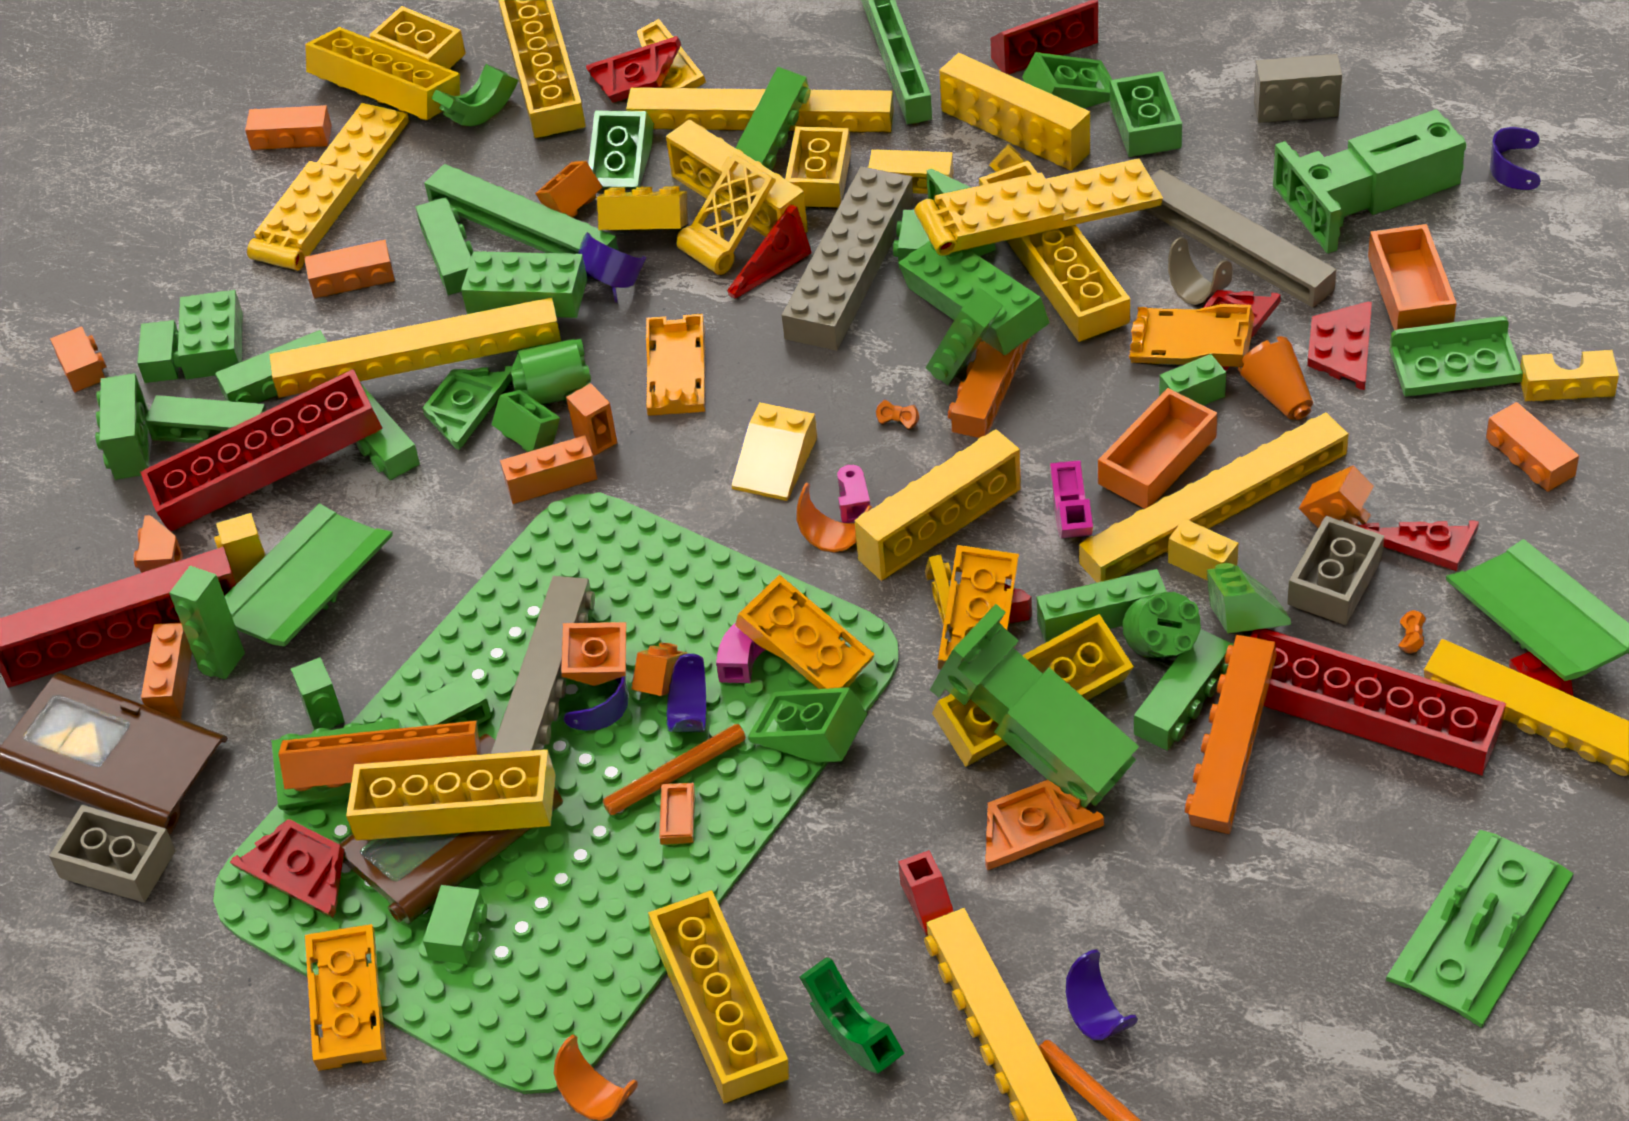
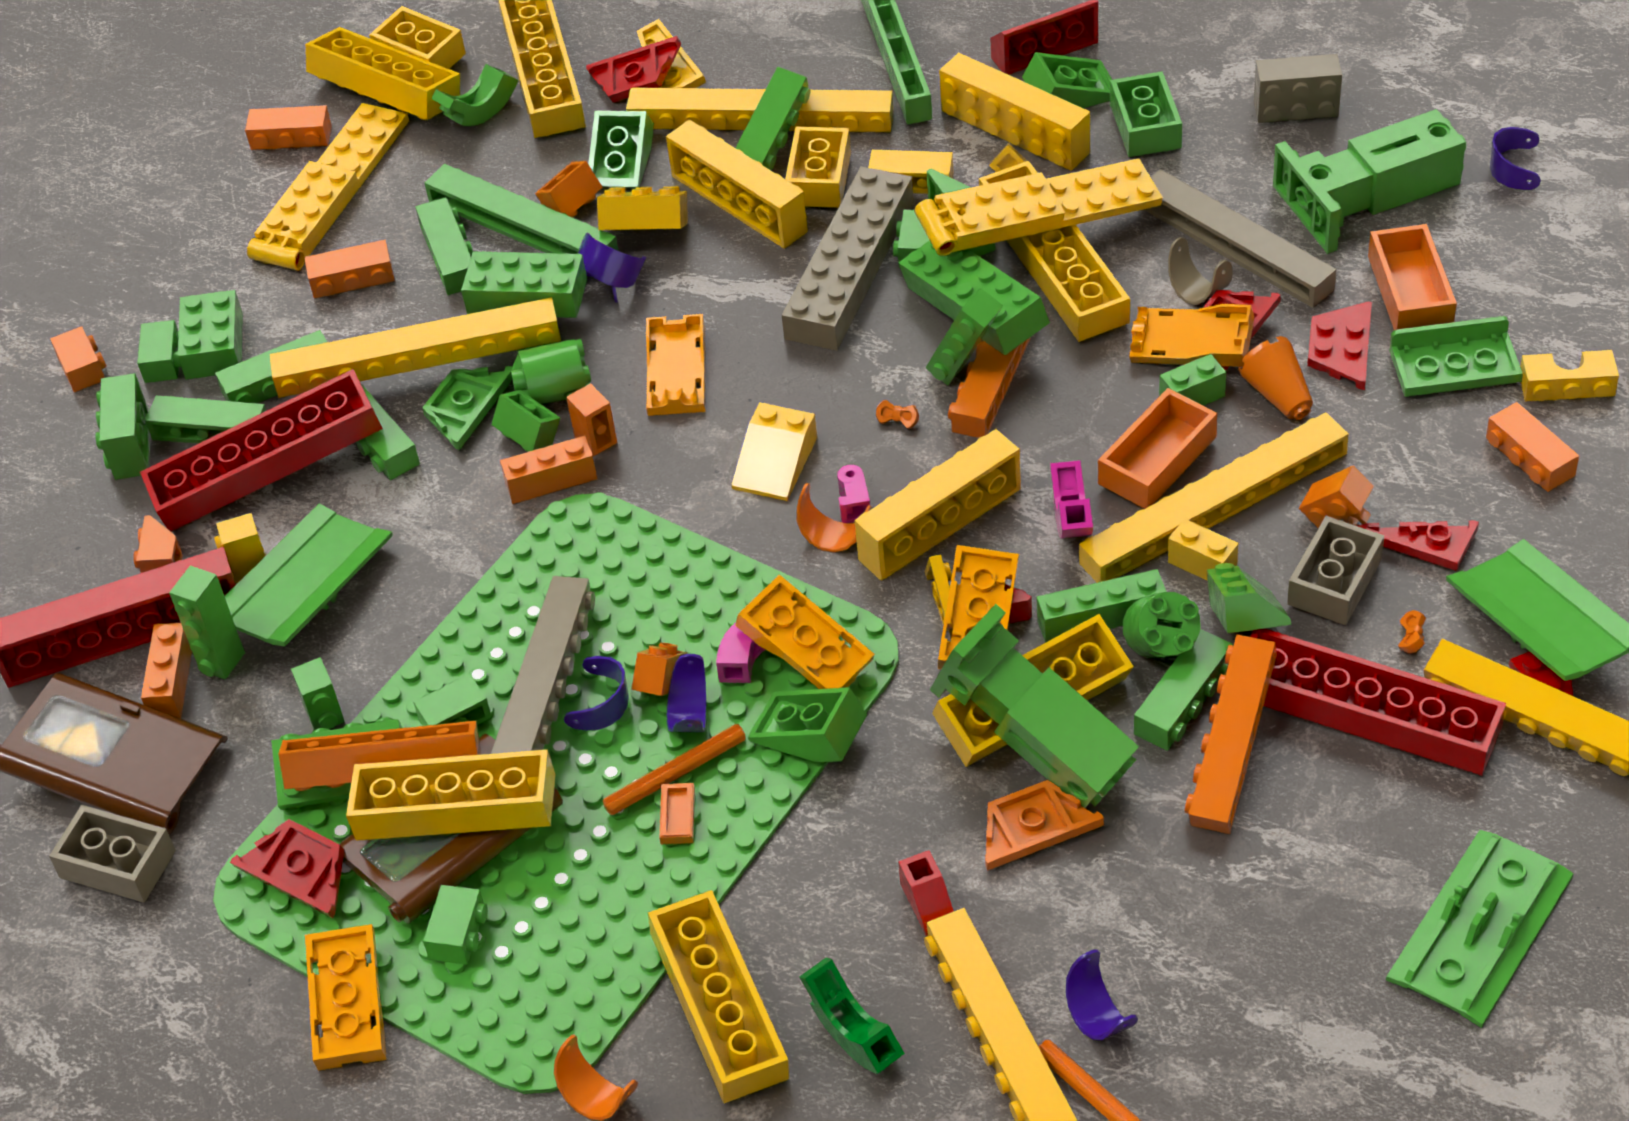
orange slope [561,622,626,686] -> none
yellow piece [677,154,776,275] -> none
red wing [727,205,812,299] -> none

